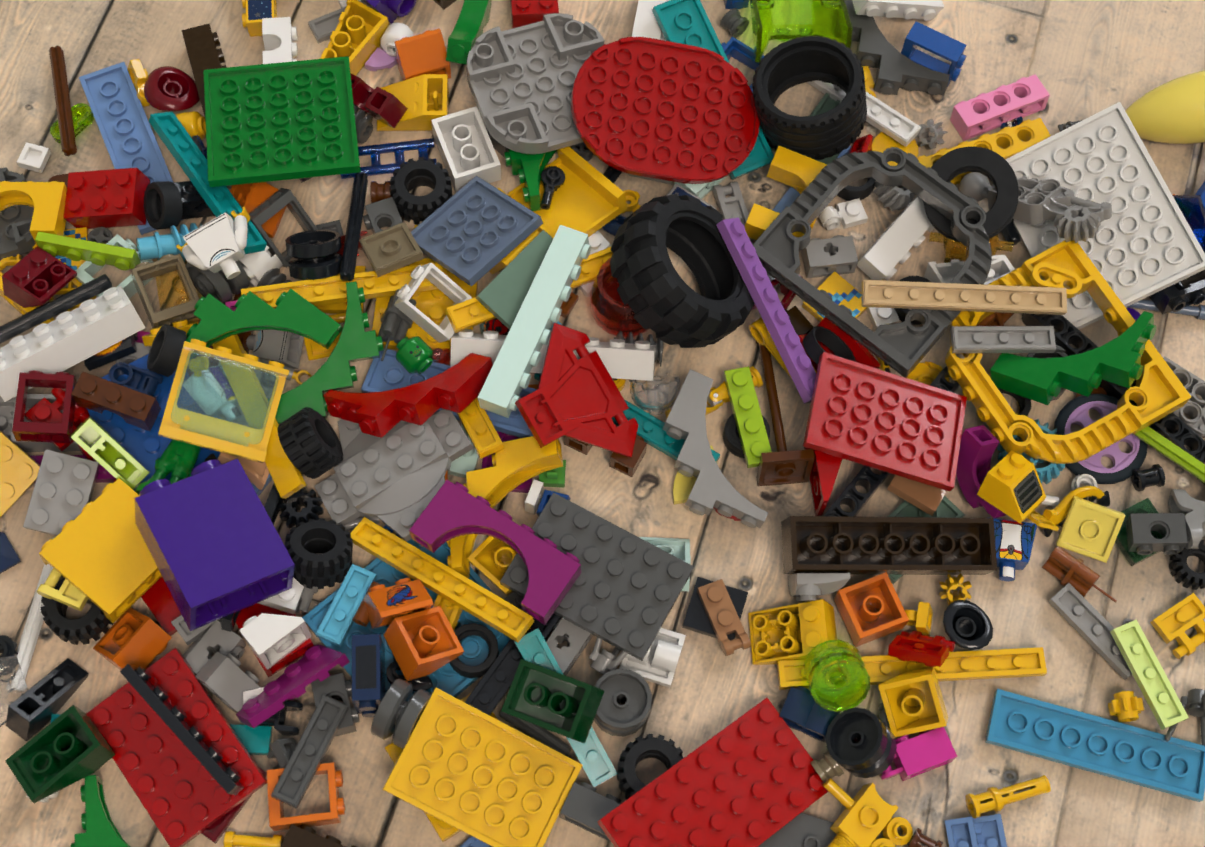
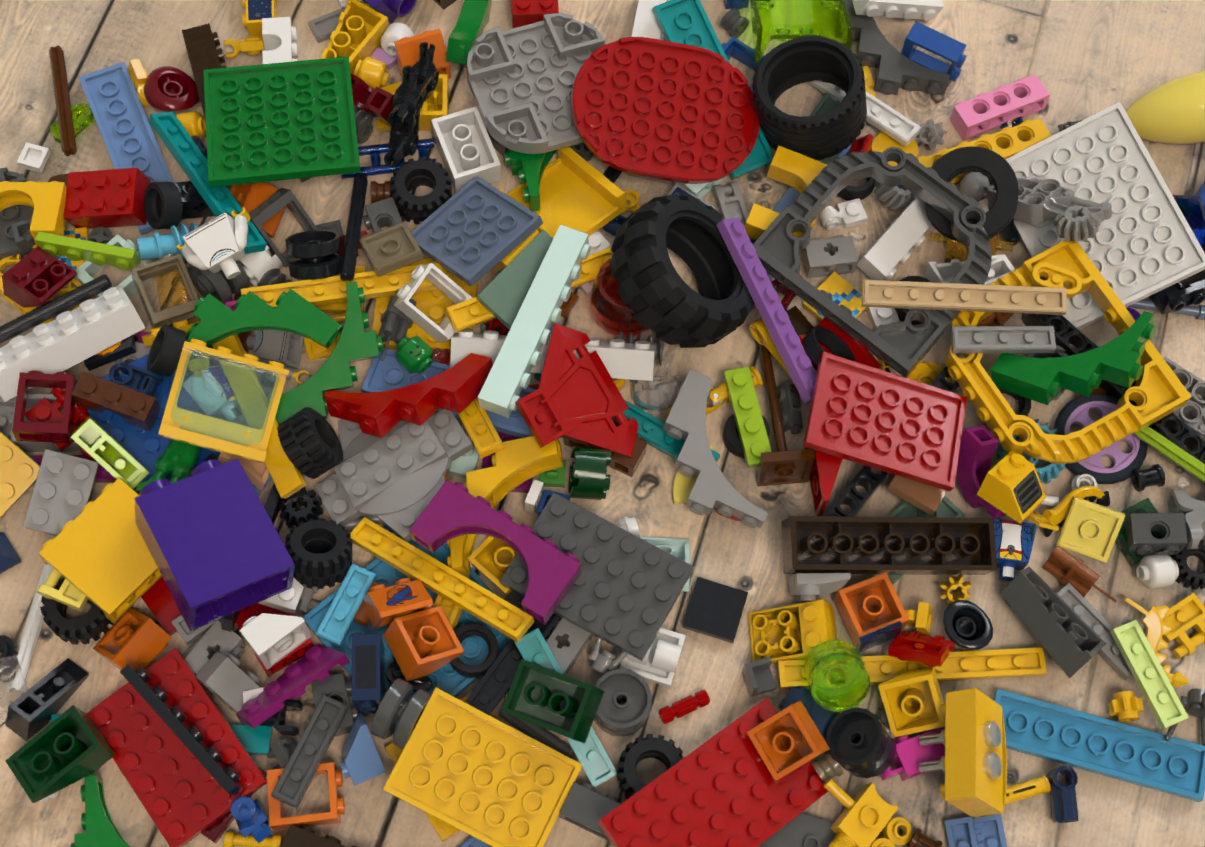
black plate [540,166,565,210] -> none
medium nougat plate [697,579,751,656] -> none
none -> yellow plate [223,36,265,58]
none -> blue hips [230,796,272,843]
none -> medium blue slope [340,715,386,785]
none -> yellow head [353,56,390,89]
none -> black pin [384,42,439,167]
none -> dark green brick [568,446,611,500]
none -> white plate [616,516,640,537]
none -> red axle [658,690,710,724]
none -> dark grey panel [742,657,777,697]
none -> orange slope [746,701,830,781]
none -> dark grey hinge [776,379,803,434]
none -> clear blue piece [856,621,902,653]
none -> yellow piece [918,688,1007,817]
none -> dark grey wedge [1000,566,1106,678]
none -> dark blue piece [1046,765,1079,823]
none -> yellow piece [1122,595,1189,688]
none -> white head [1136,554,1179,589]

